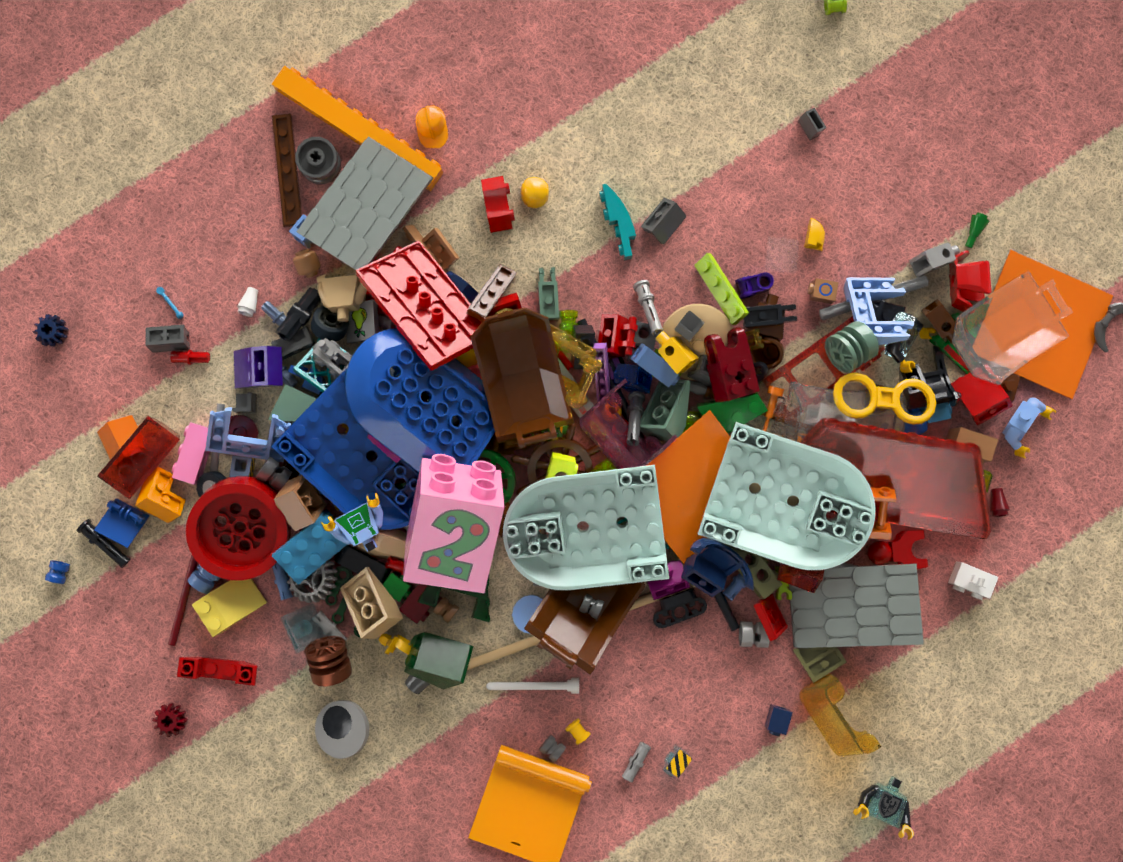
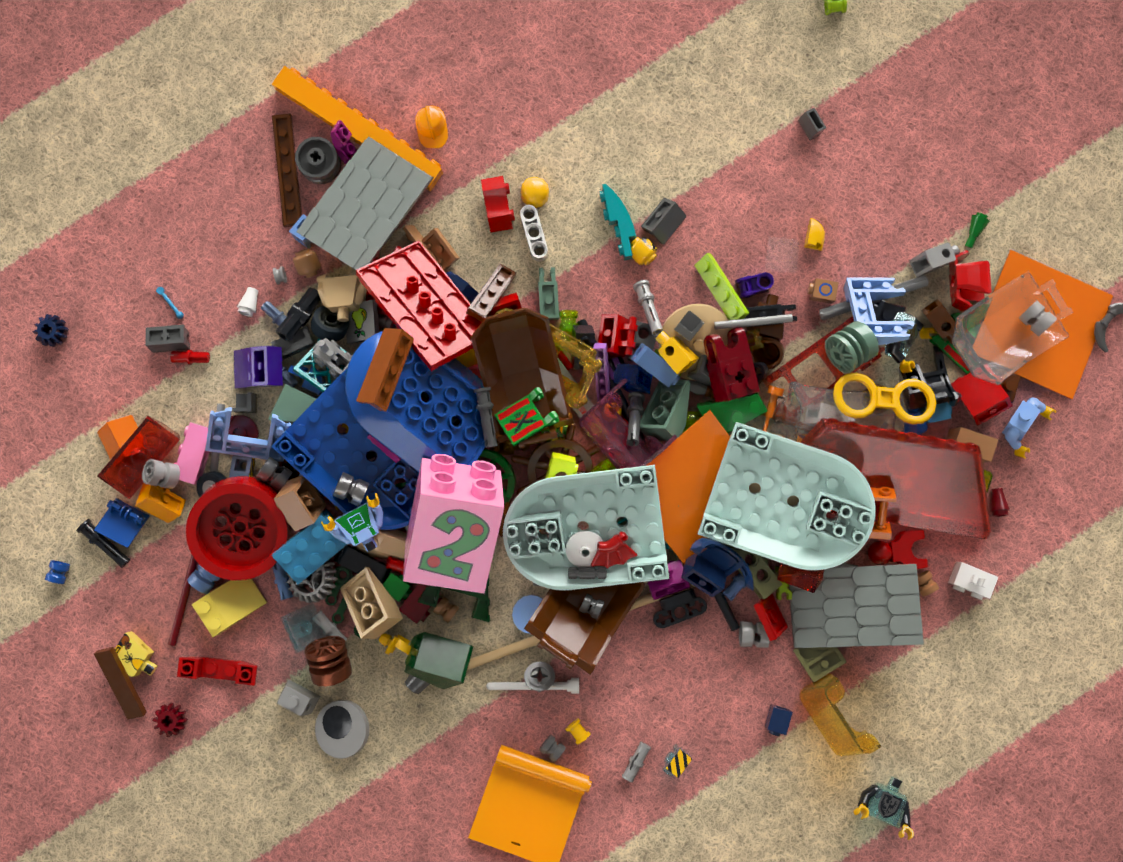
none -> reddish brown tile [94,647,147,720]
none -> light yellow torso [115,631,157,677]
none -> light grey wheel [142,459,180,489]
none -> light grey bush [273,266,287,285]
none -> light grey torso [277,679,321,716]
none -> magenta slope [331,120,357,164]
none -> flat silver wheel [333,472,369,507]
none -> dark orange panel [356,328,414,412]
none -> dark grey pin [473,387,498,448]
none -> green flag [494,387,560,446]
none -> white beam [520,205,548,262]
none -> light grey gear [524,662,555,693]
none -> white dish [566,531,603,567]
none -> dark grey axle [568,567,607,579]
none -> red arm [591,531,637,569]
none -> yellow head [630,237,657,266]
none -> light grey bar [714,314,793,330]
none -> medium nougat wheel [918,570,939,597]
none -> light grey wheel [1018,300,1057,337]

